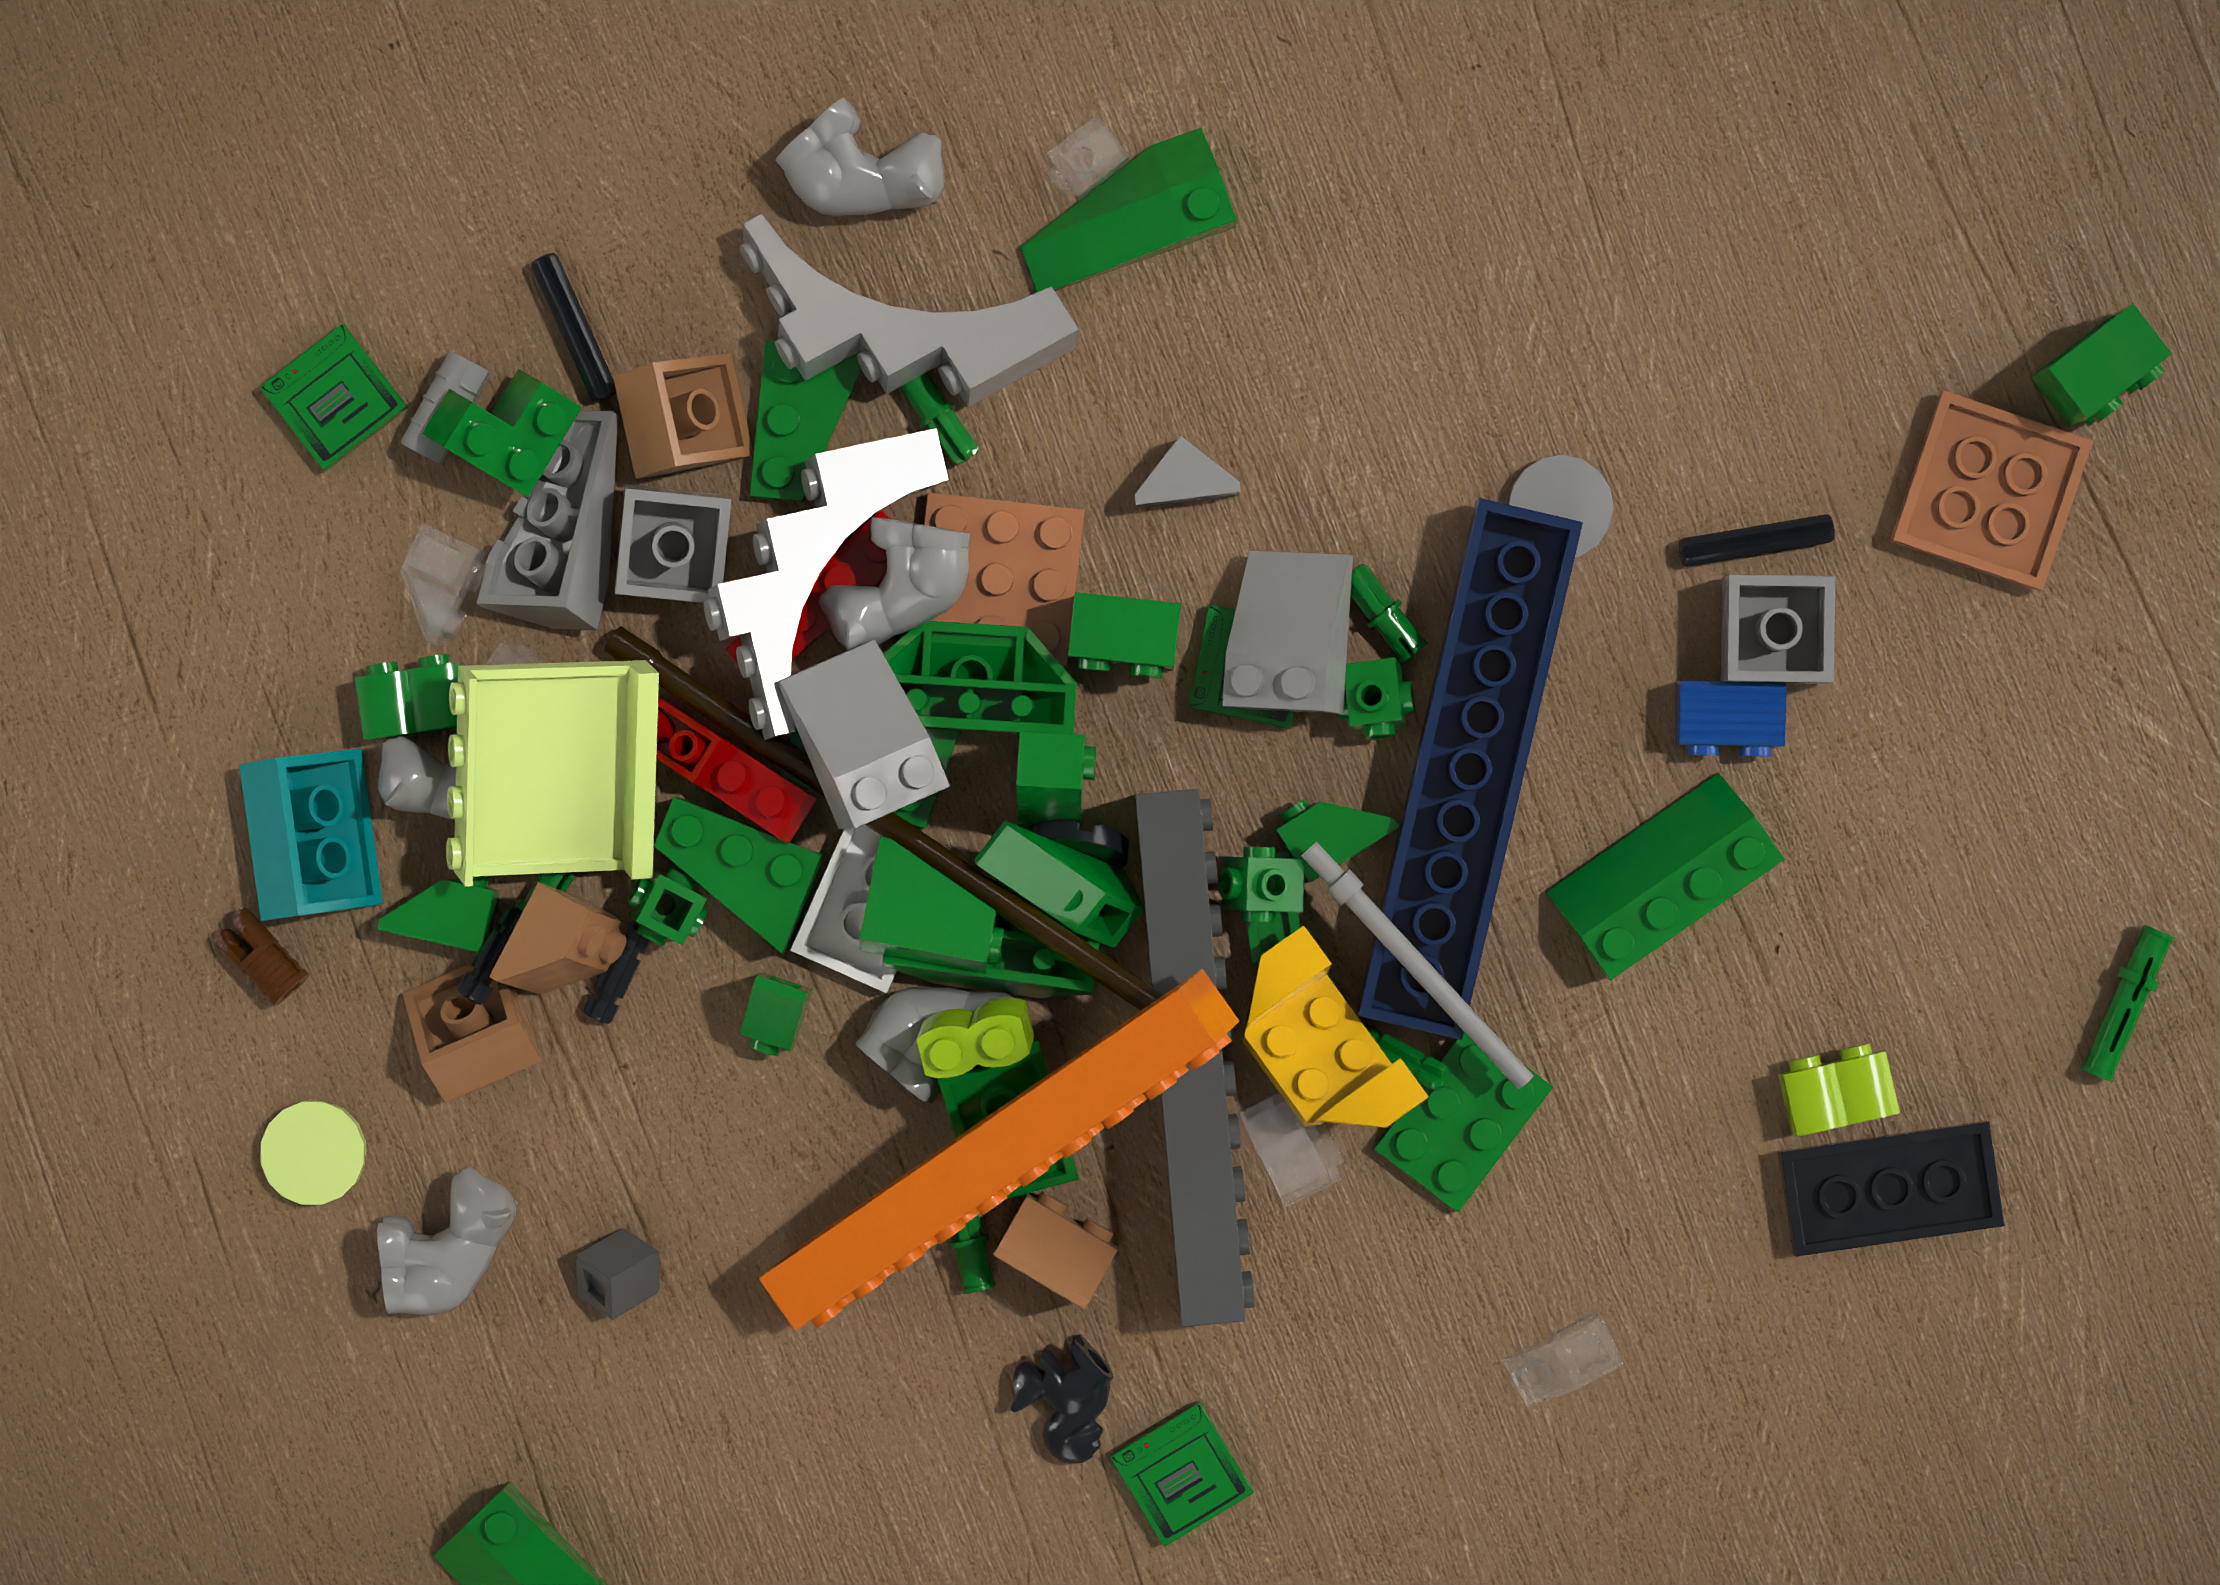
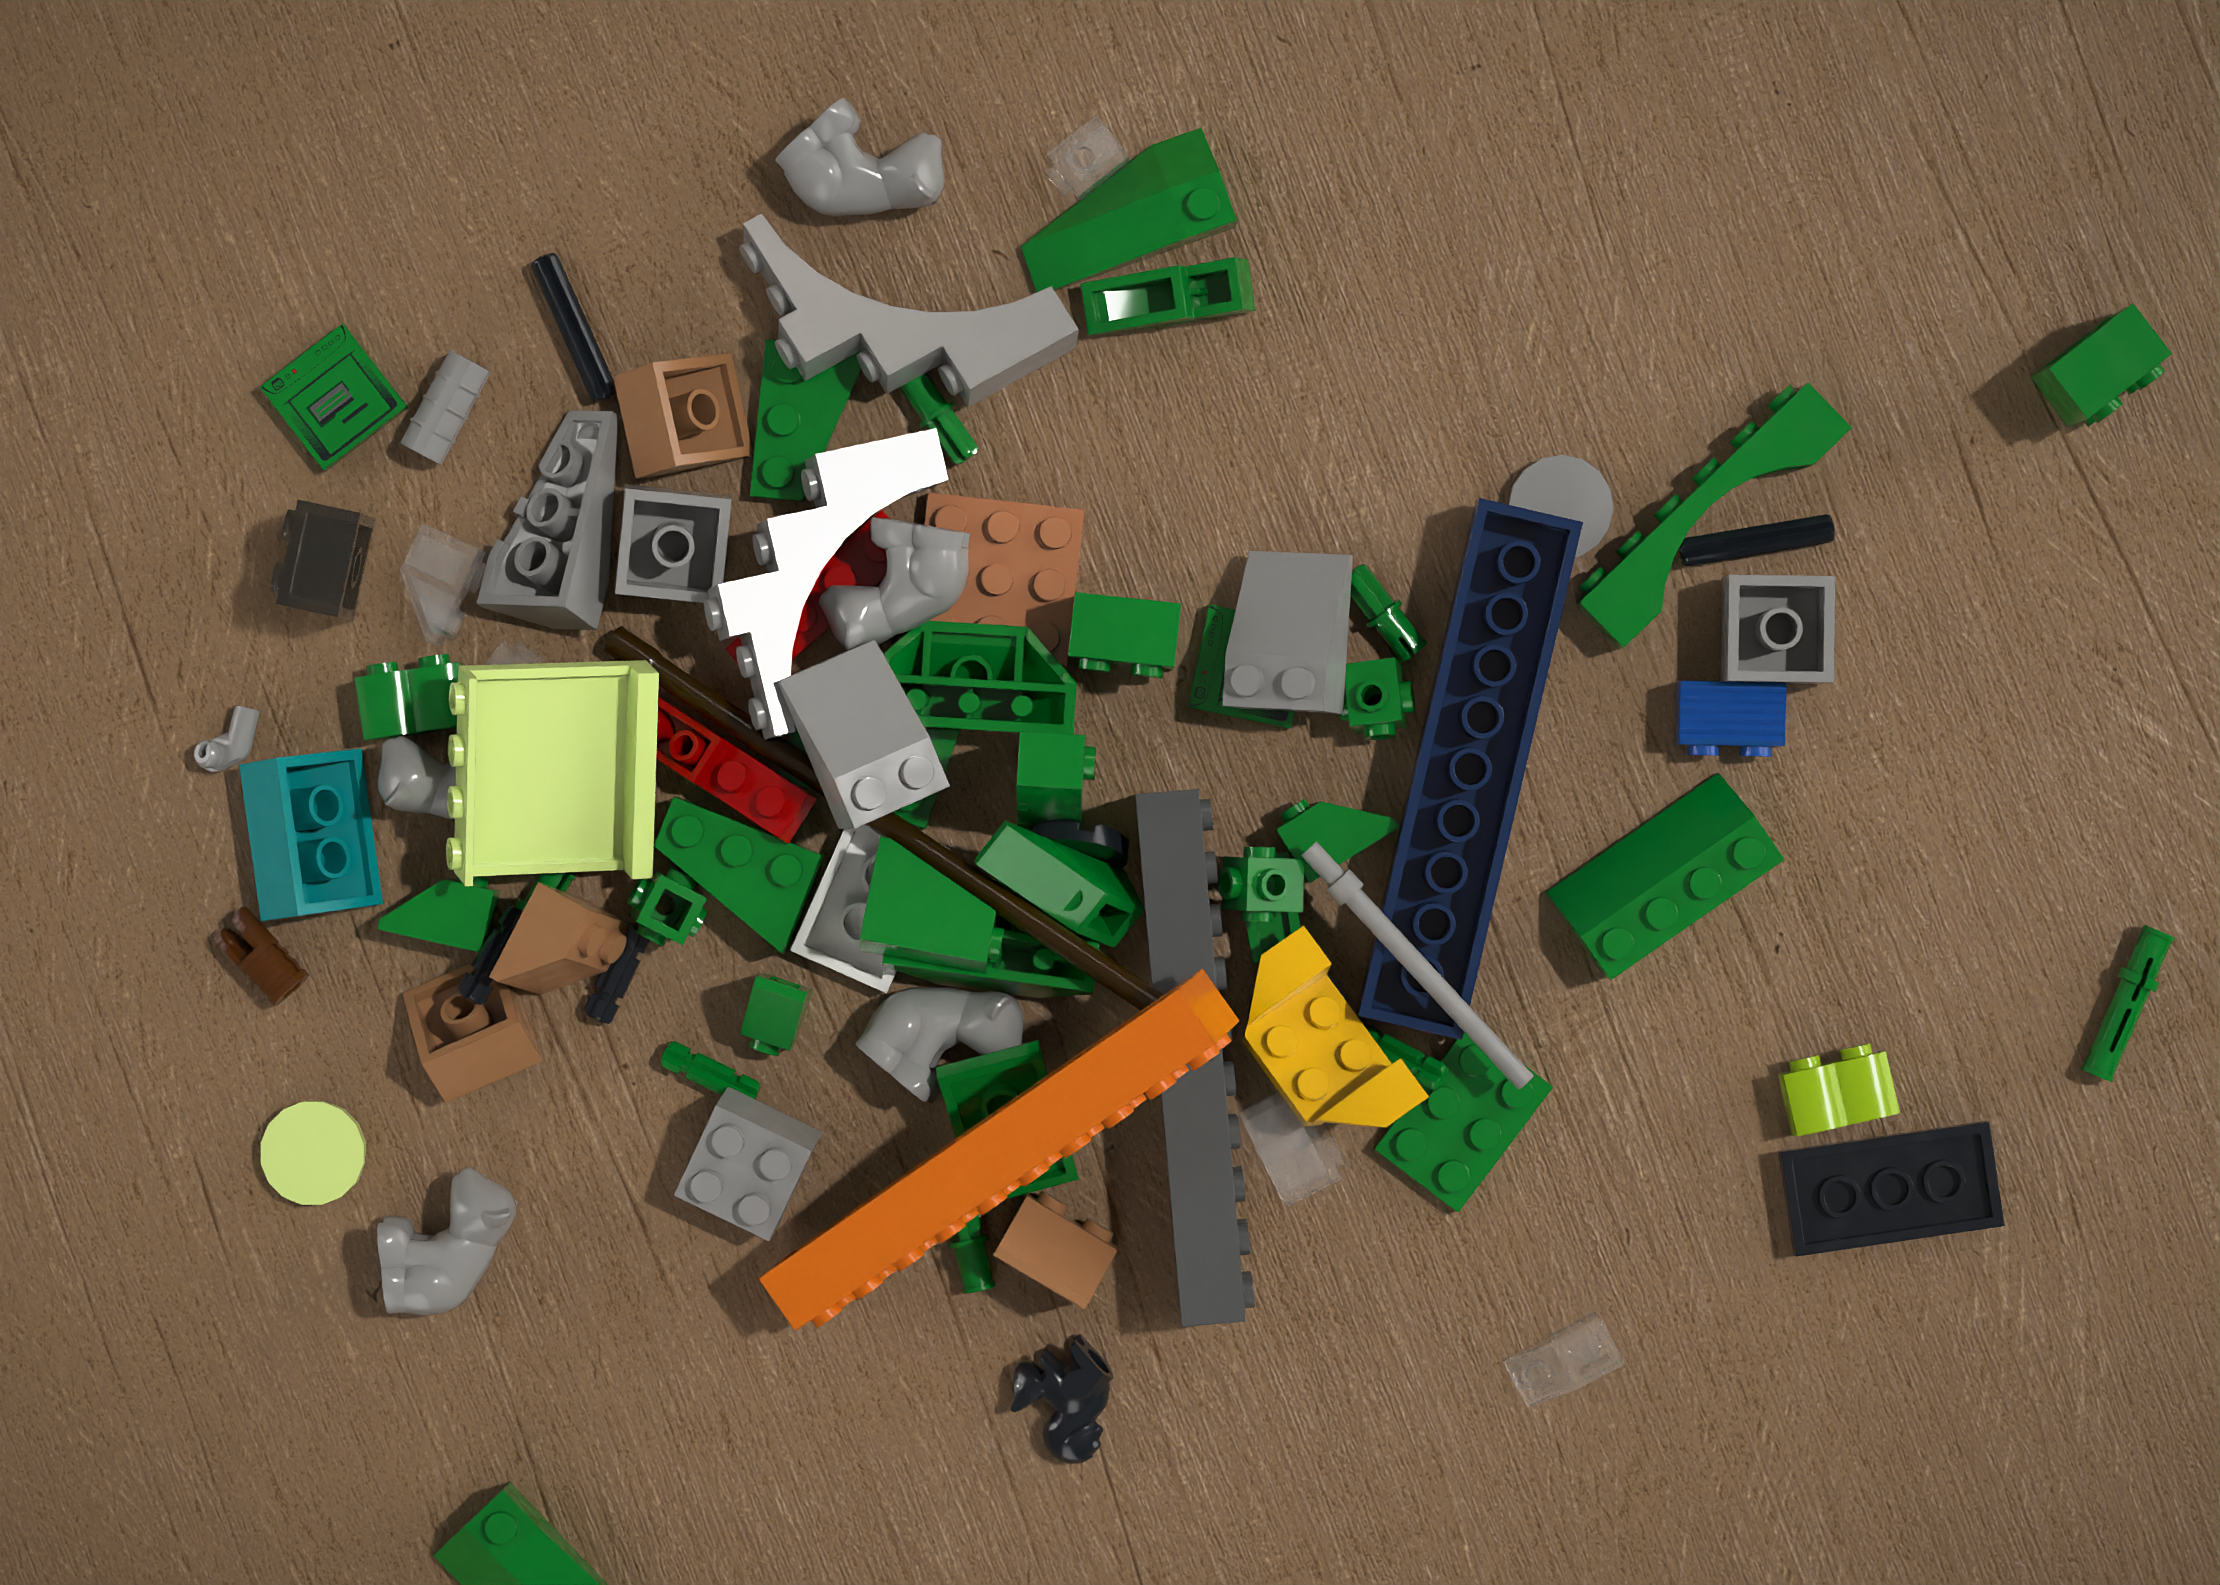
green brick [422,369,582,497] -> none
dark grey panel [576,1229,660,1320] -> none
lime brick [916,998,1034,1078] -> none
tile [1110,1401,1254,1547] -> none
light grey slope [1134,436,1241,508] -> none
nougat plate [1890,390,2093,591] -> none
none -> light grey arm [194,705,260,772]
none -> clear smoke brick [270,499,375,621]
none -> green axle [660,1041,761,1099]
none -> light grey brick [674,1087,823,1241]
none -> green slope [1081,257,1256,336]
none -> green arch [1575,382,1852,649]

